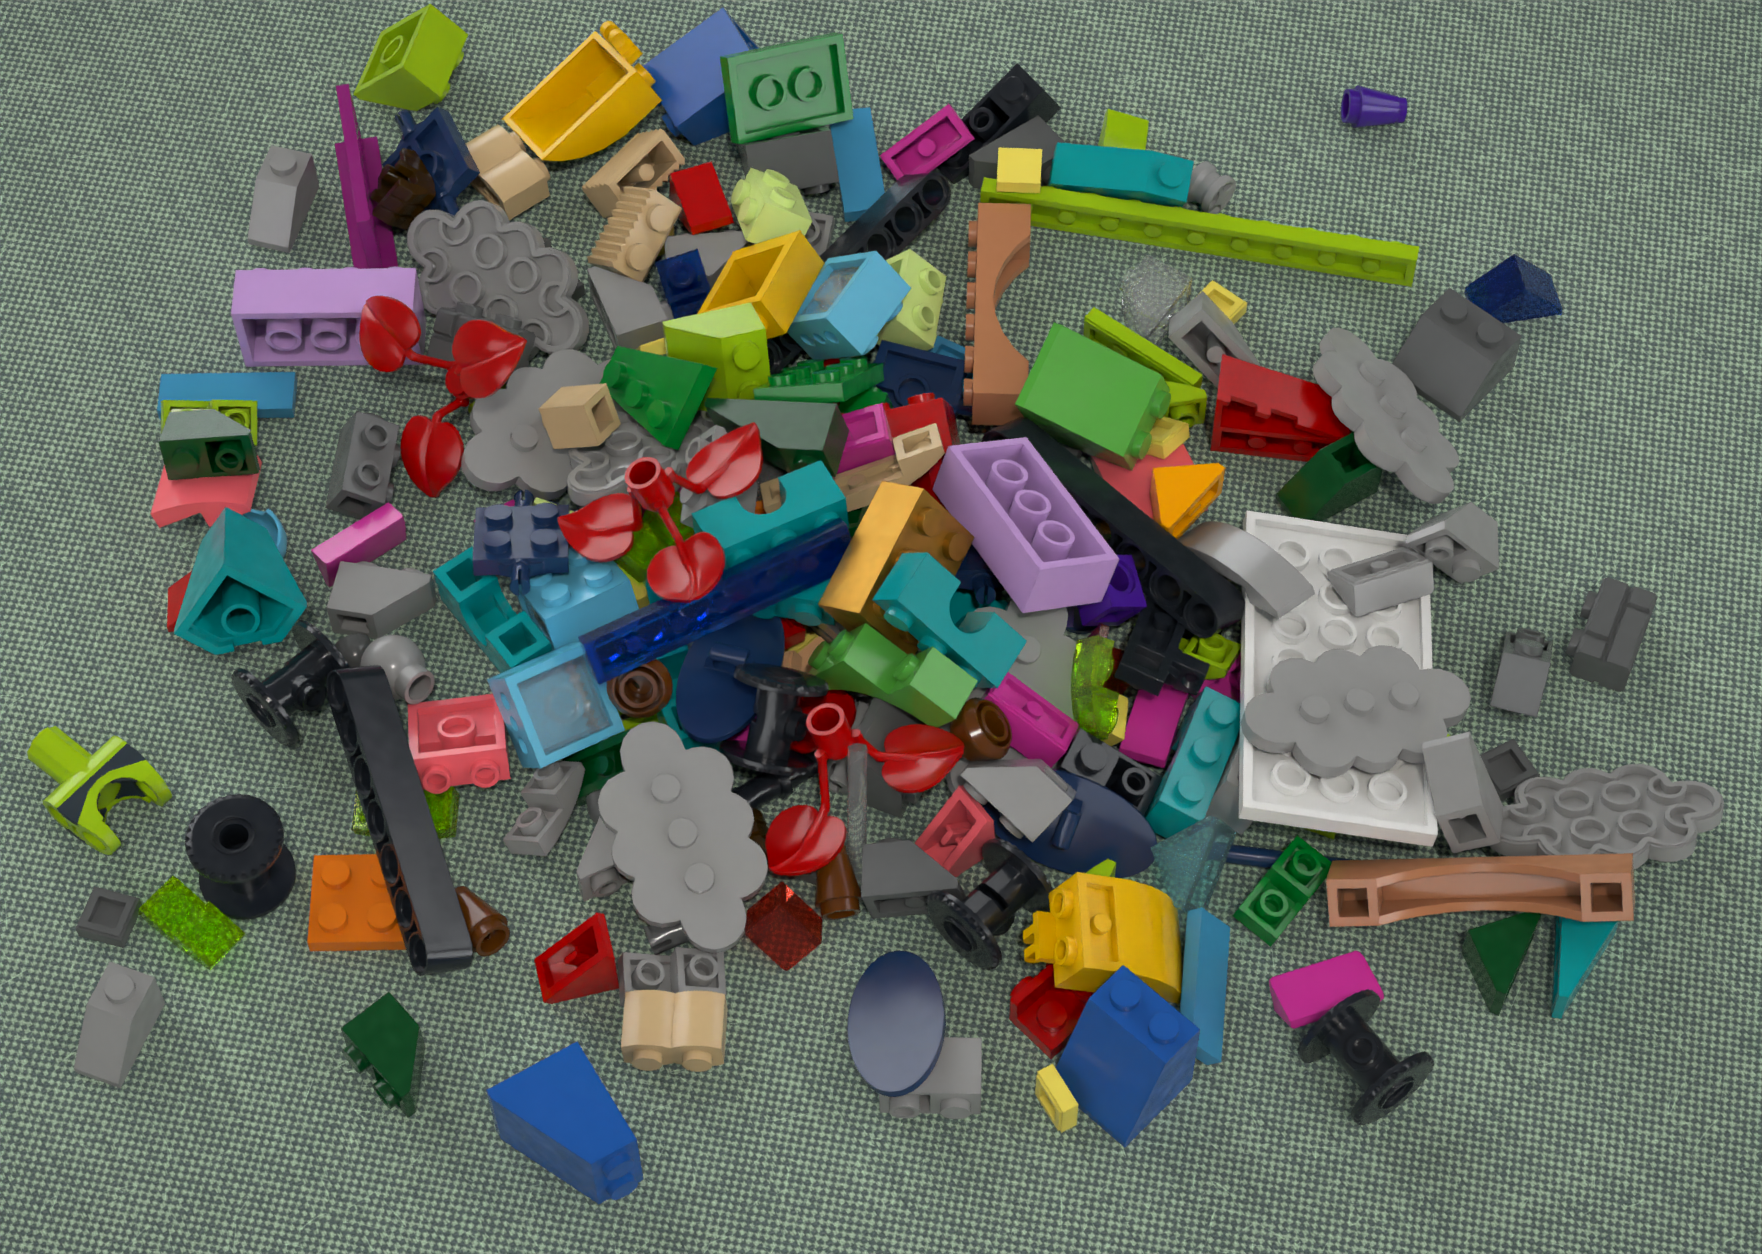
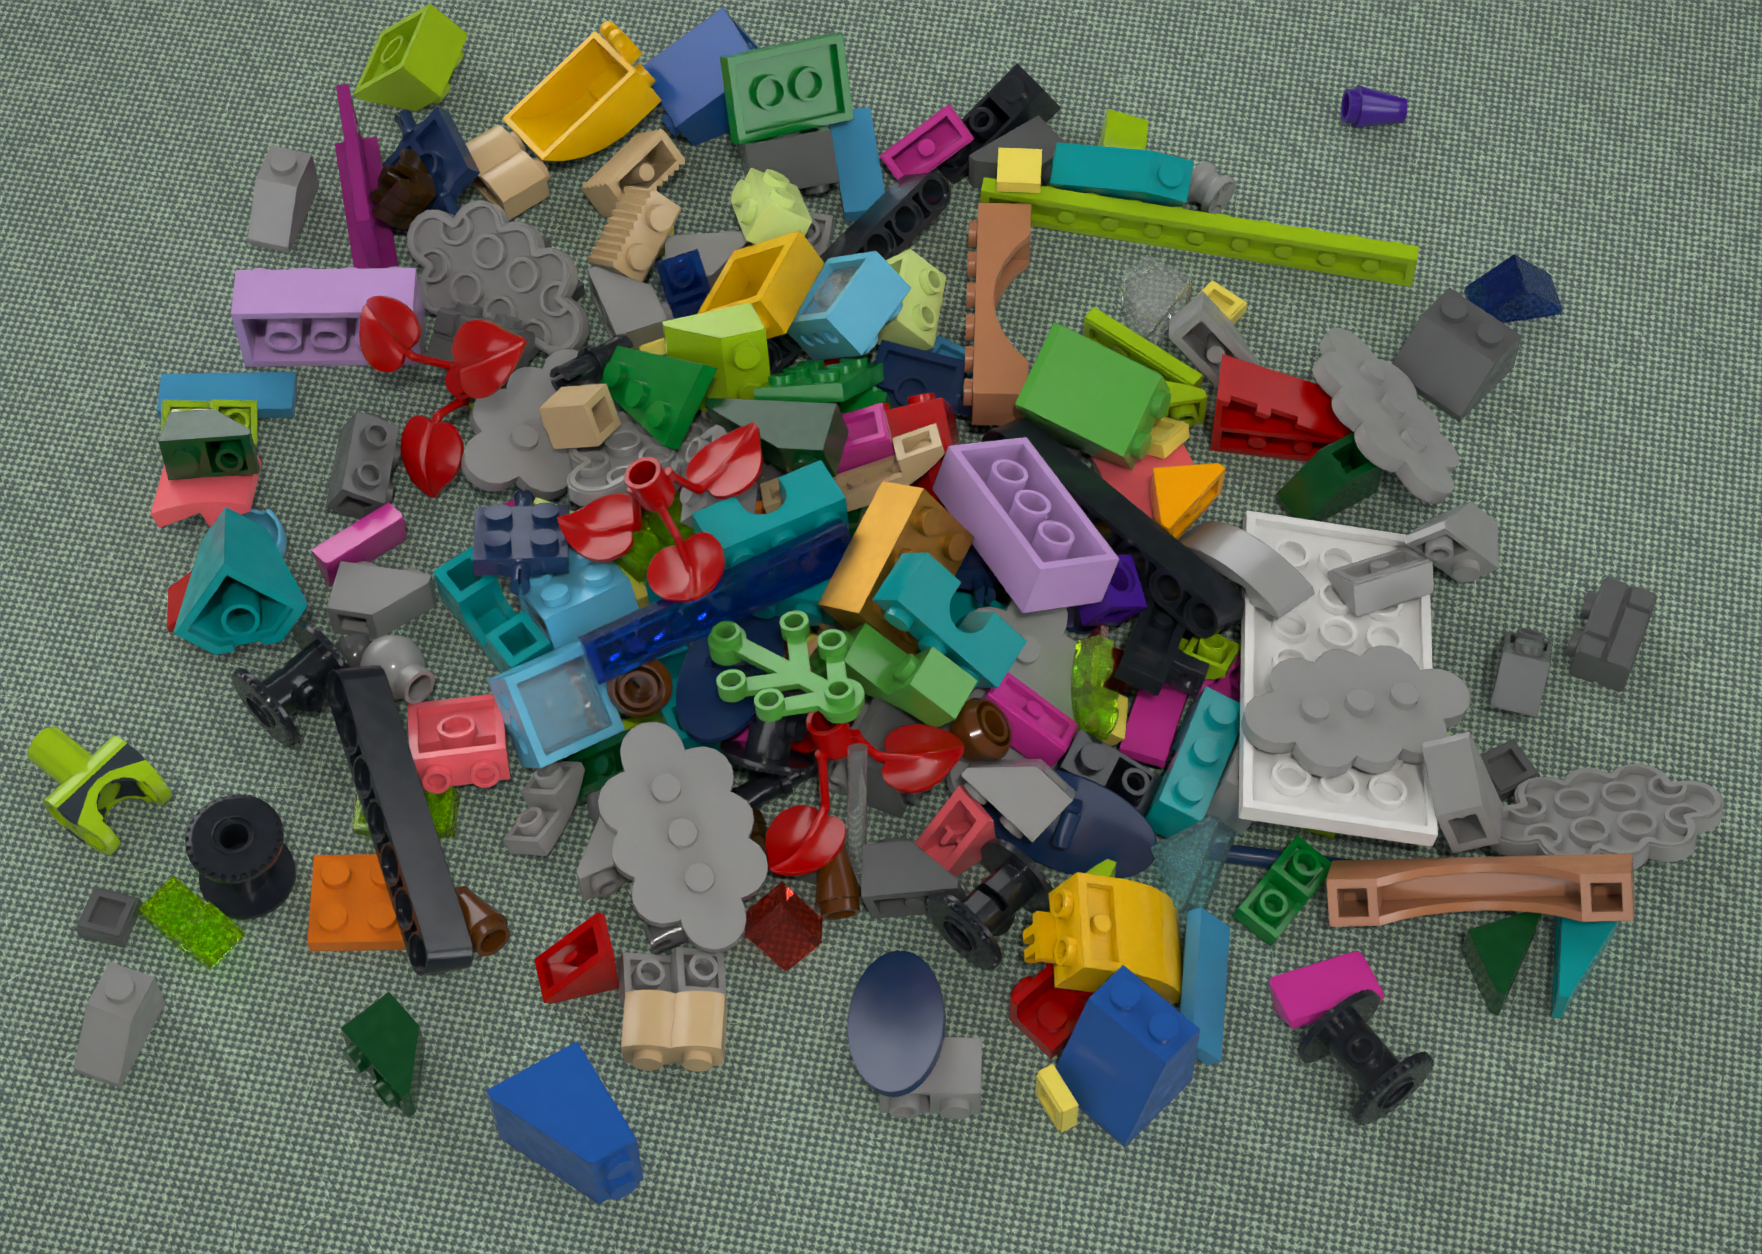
red slope [669,161,734,235] -> none
none -> black pin [550,333,634,391]
none -> bright green plant [708,610,865,723]

